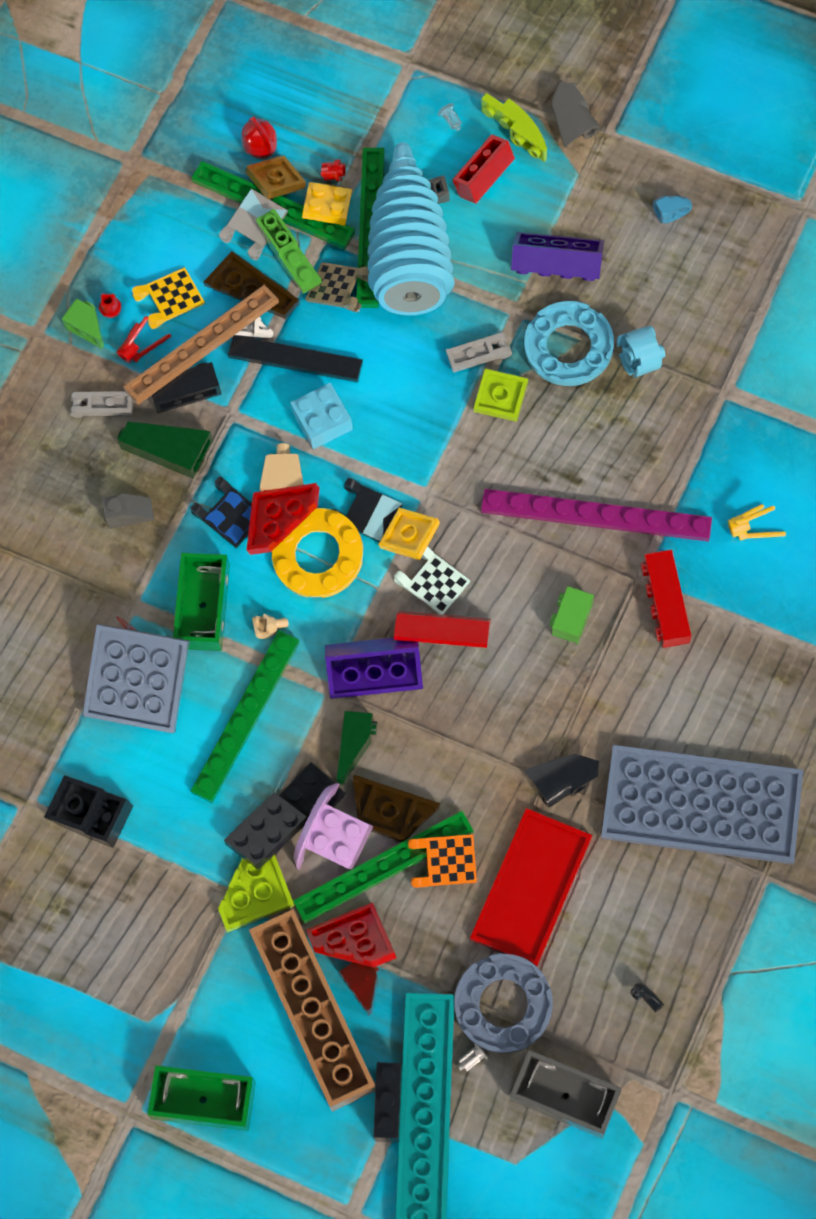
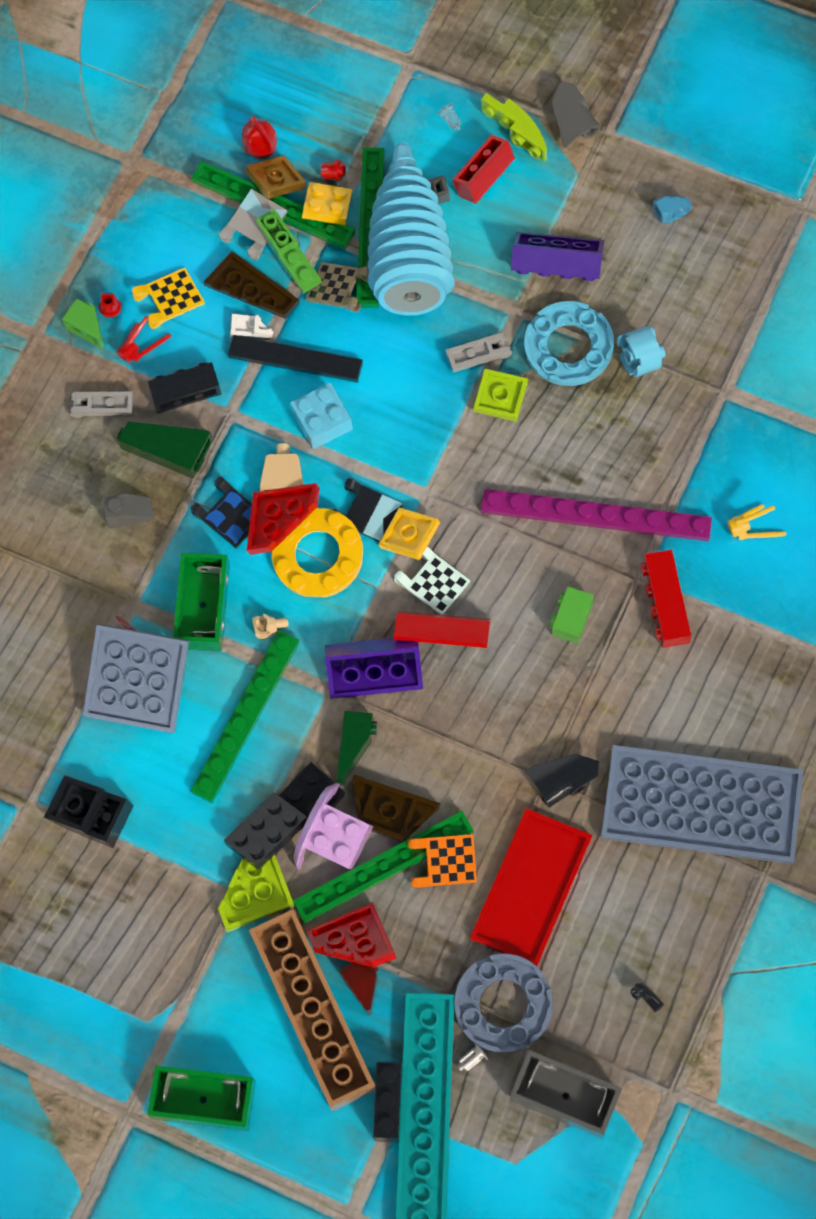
medium nougat tile [123,285,279,405] -> none

